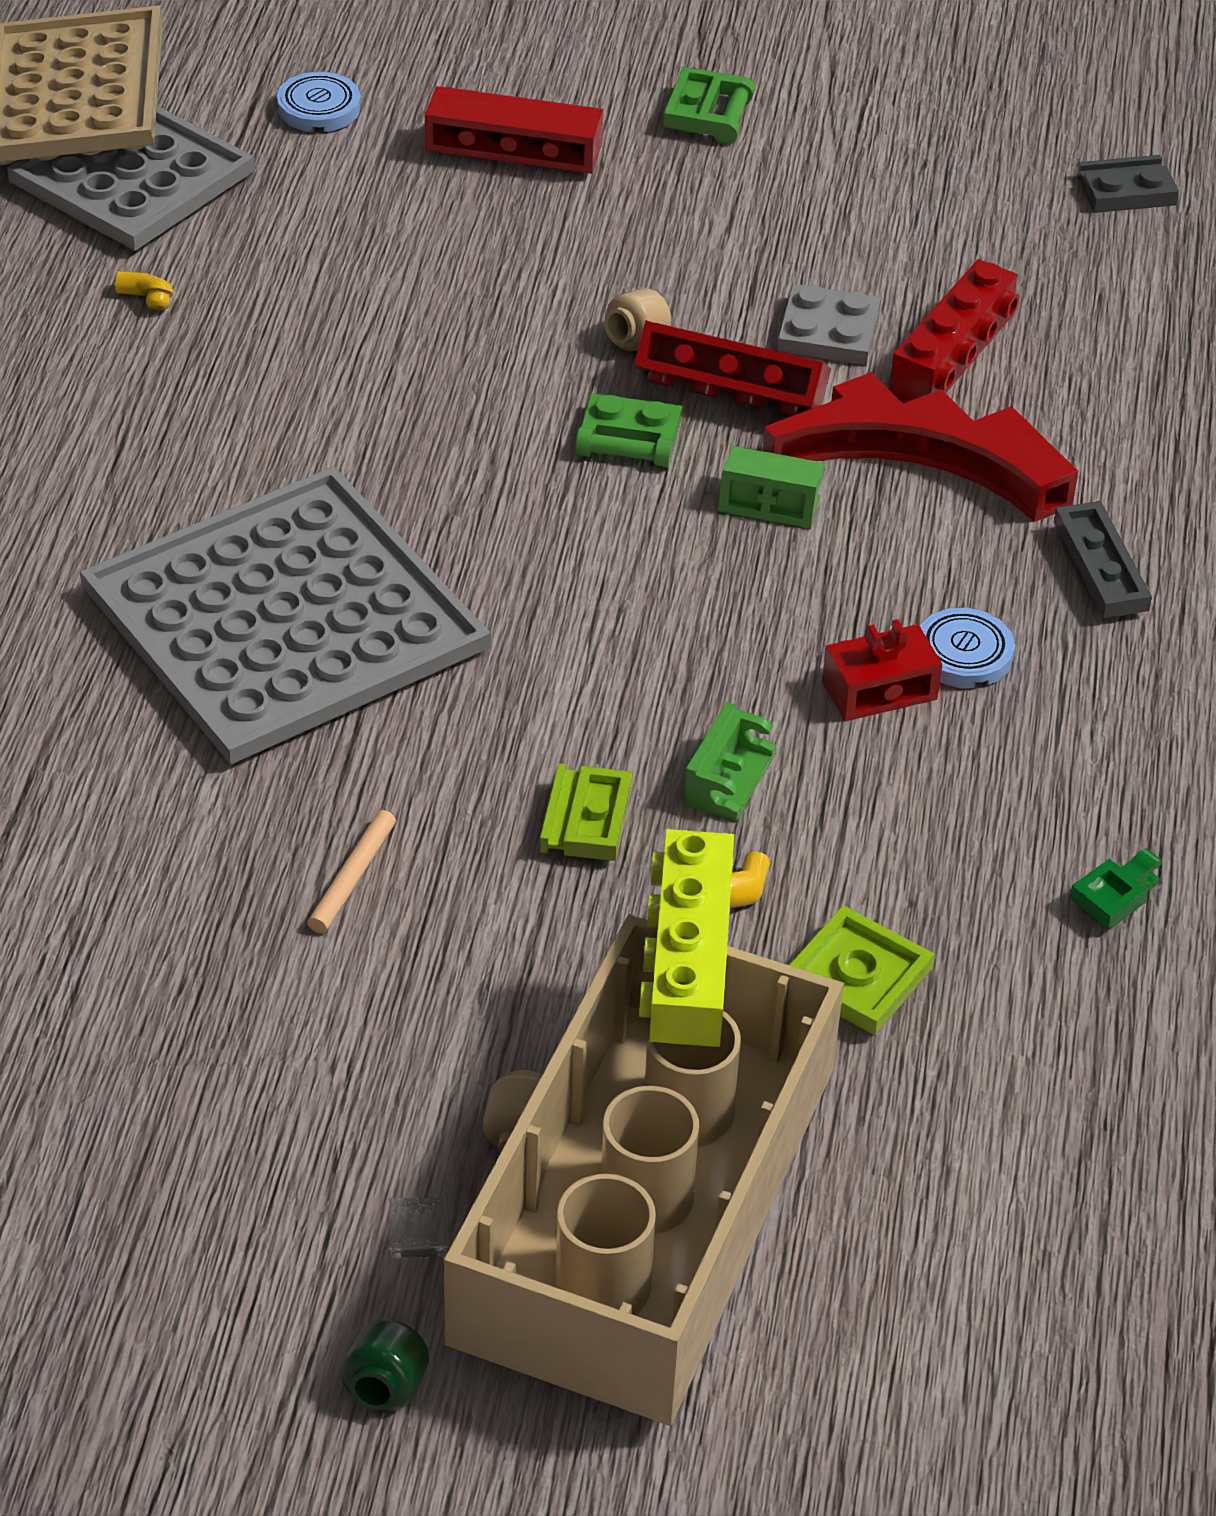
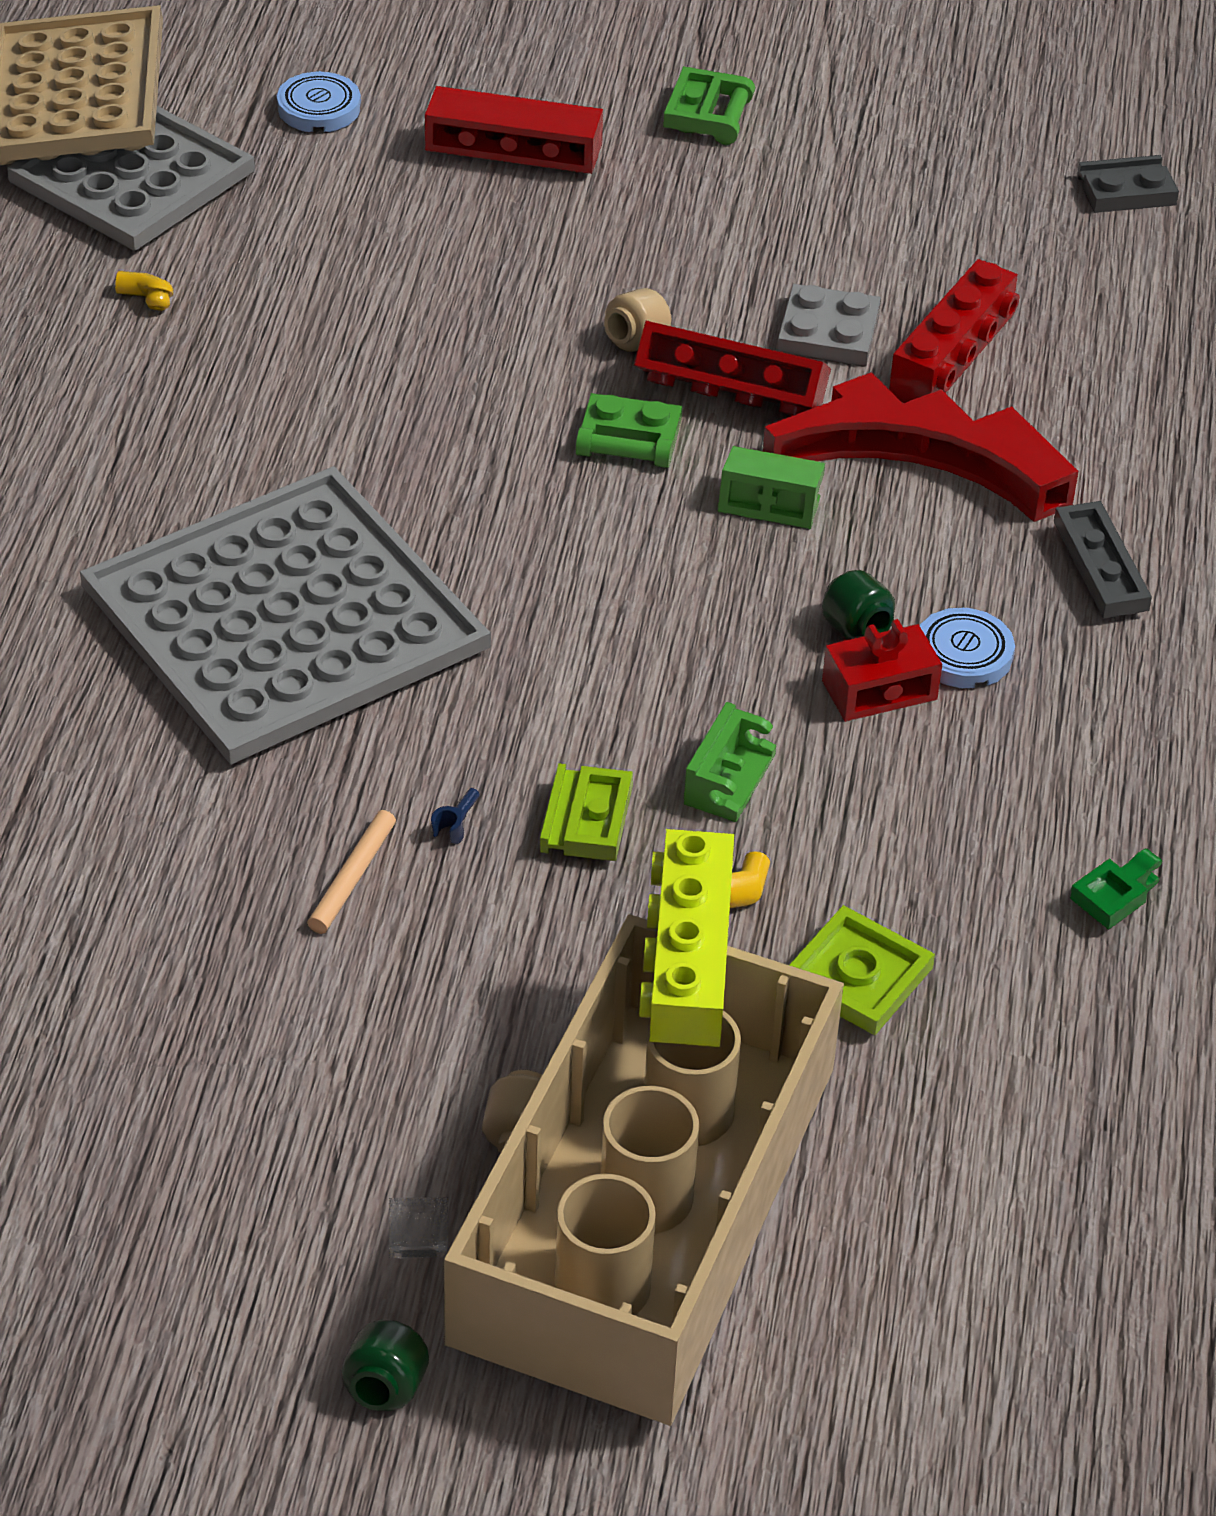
none -> dark blue hand [431,788,480,844]
none -> dark green head [822,570,895,640]

